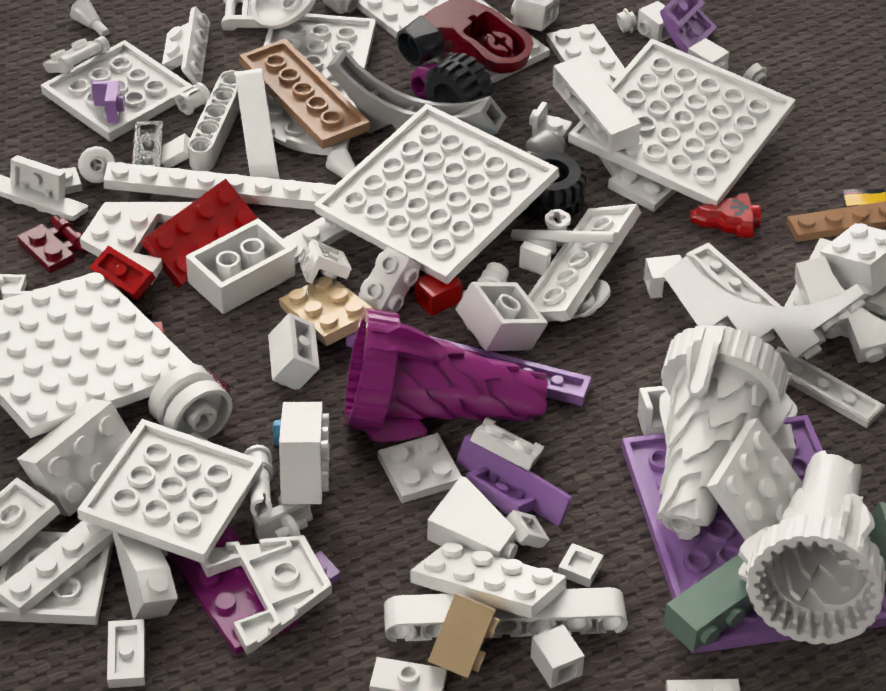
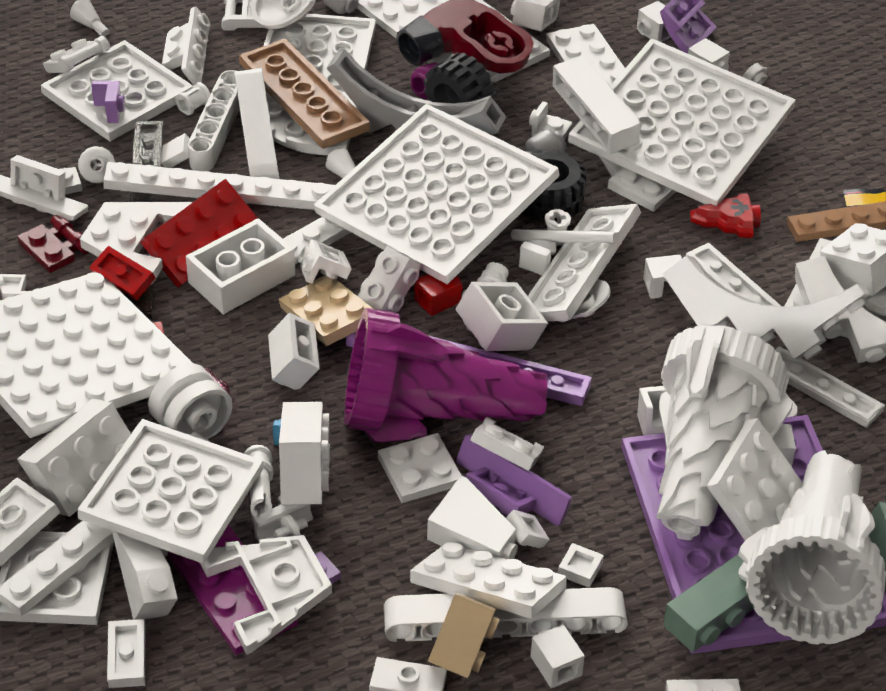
white plate [616,8,637,33] -> none

